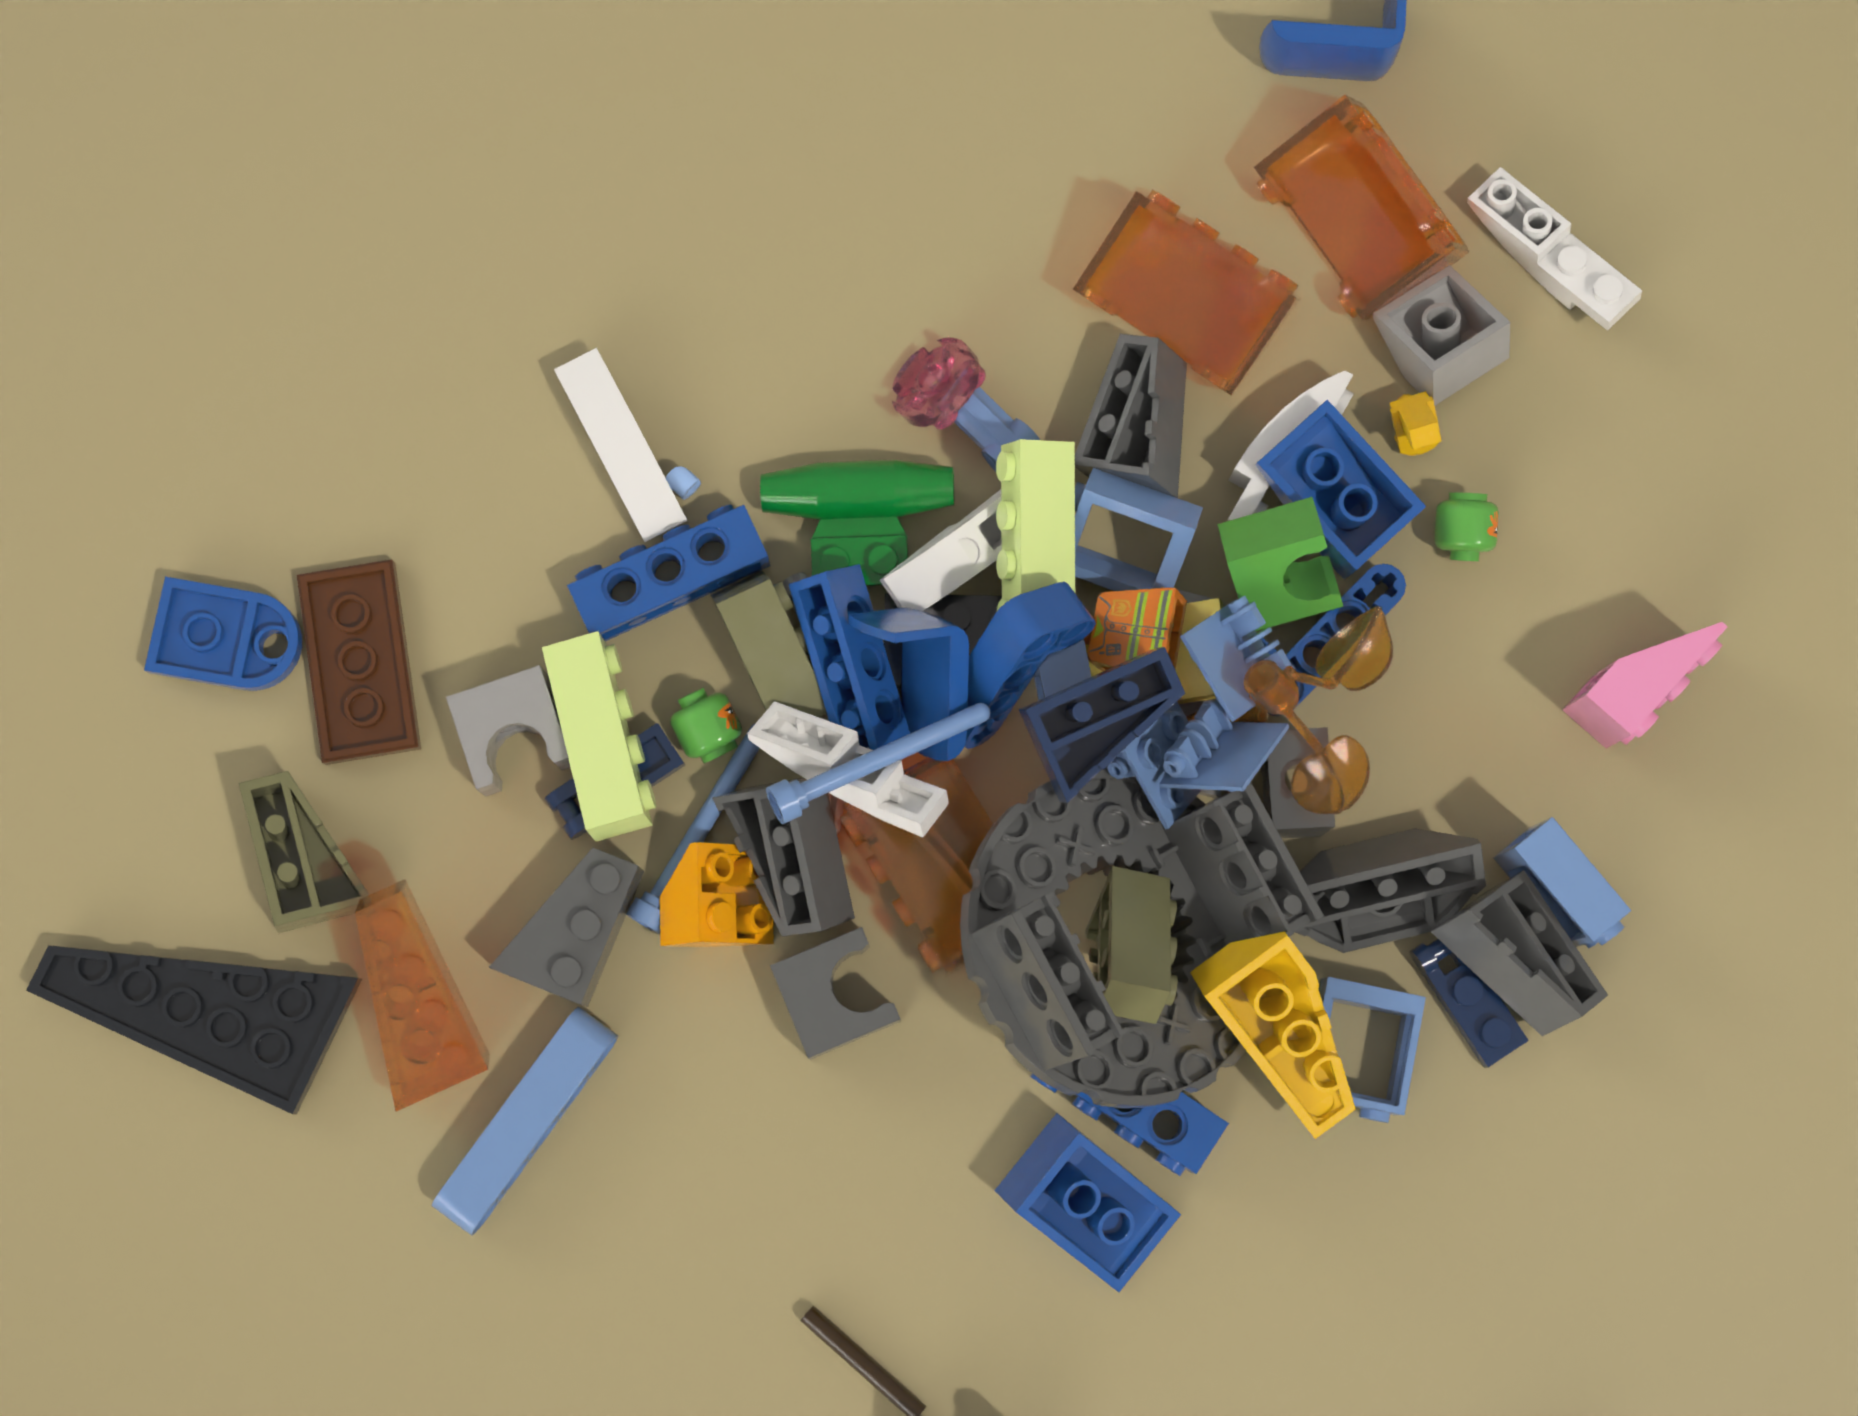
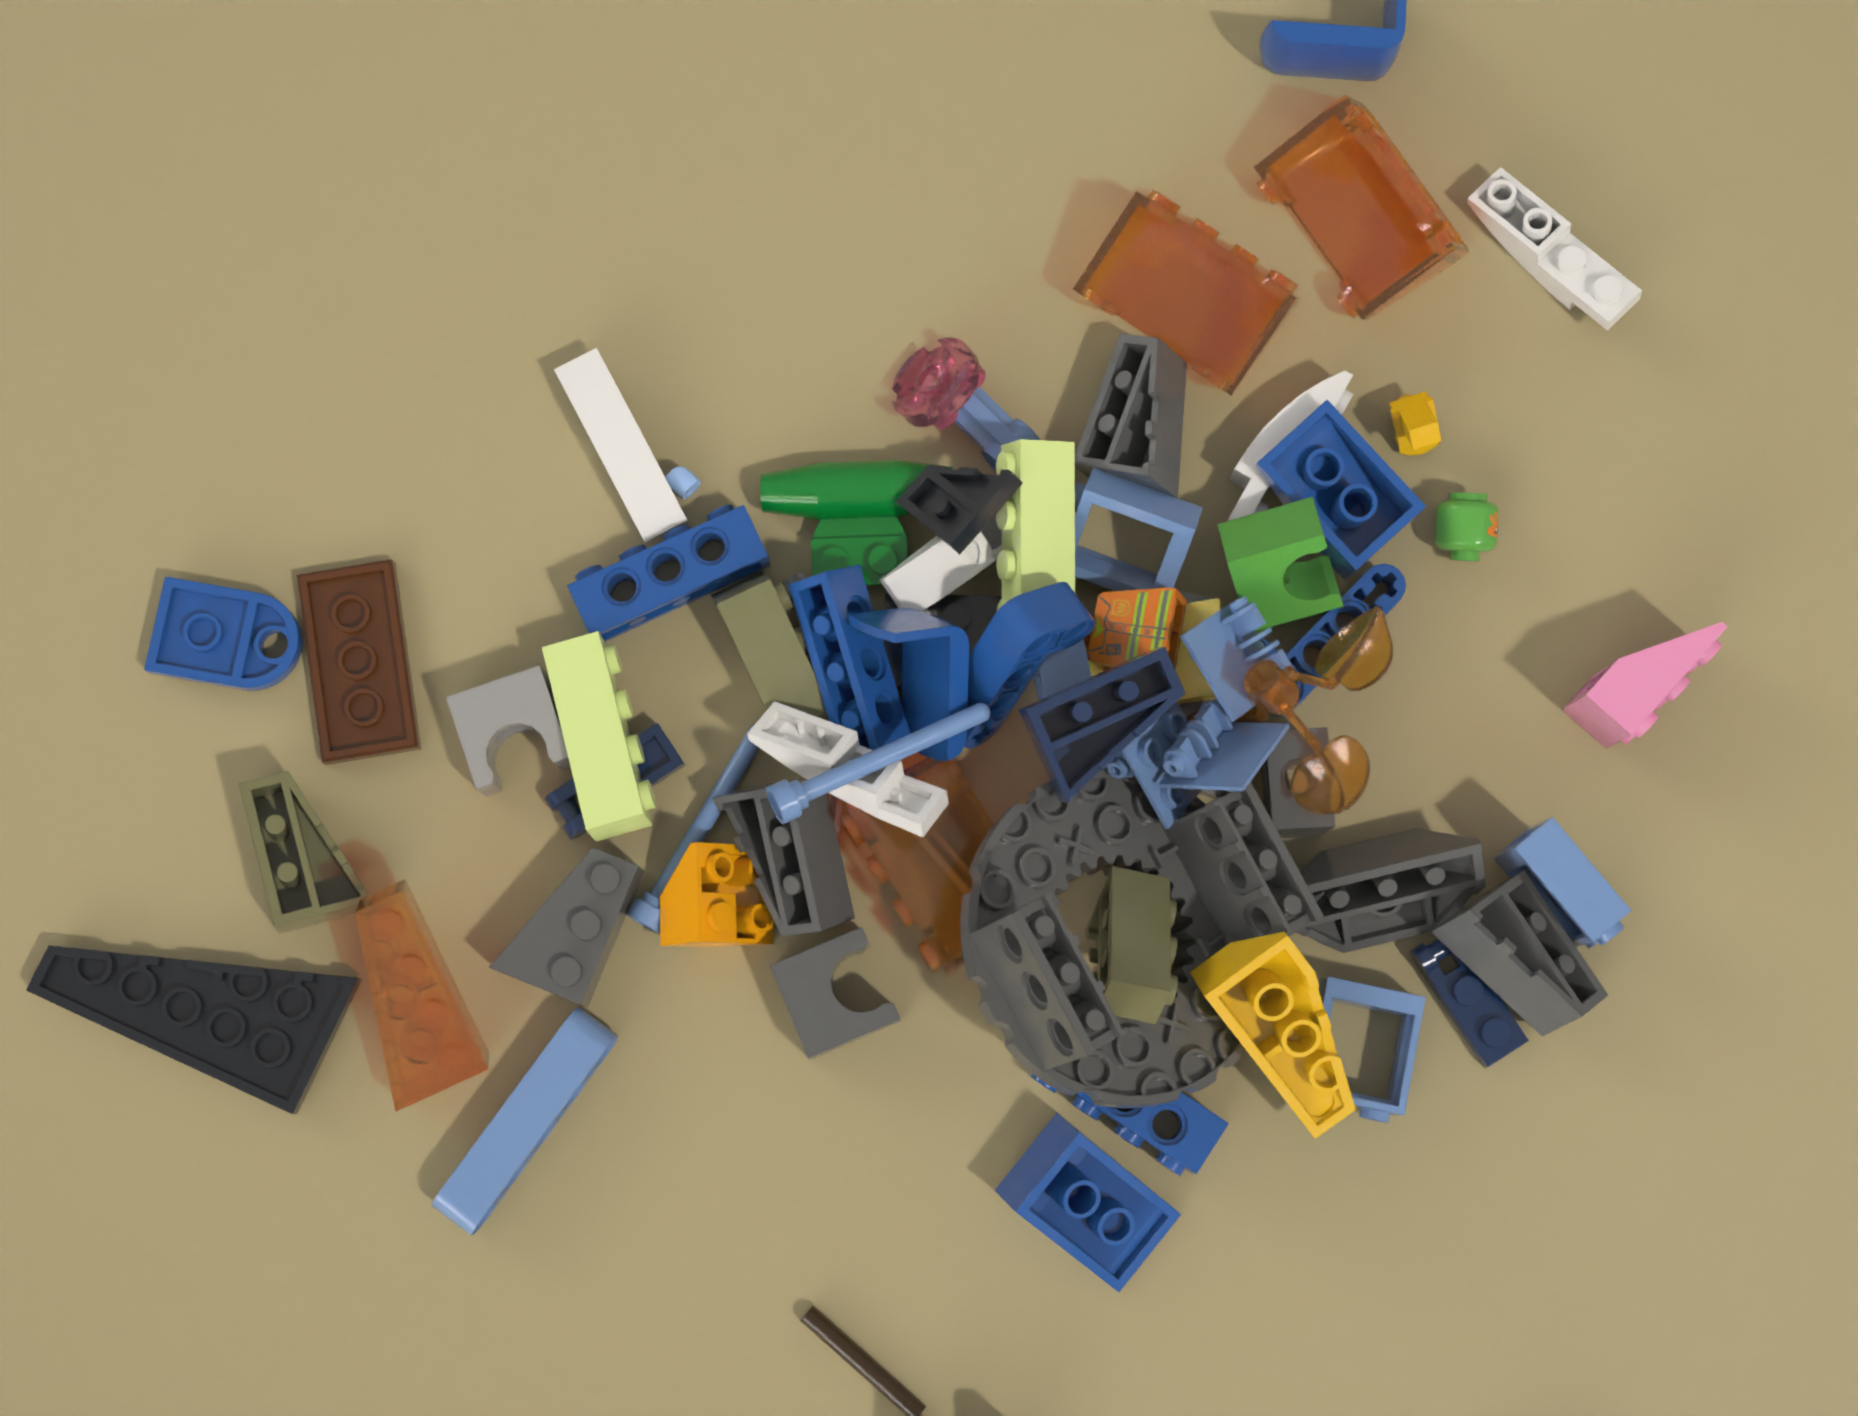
bright green head [670,687,742,763] -> none
light grey slope [1373,265,1510,405] -> none
none -> black wing [896,465,1023,555]

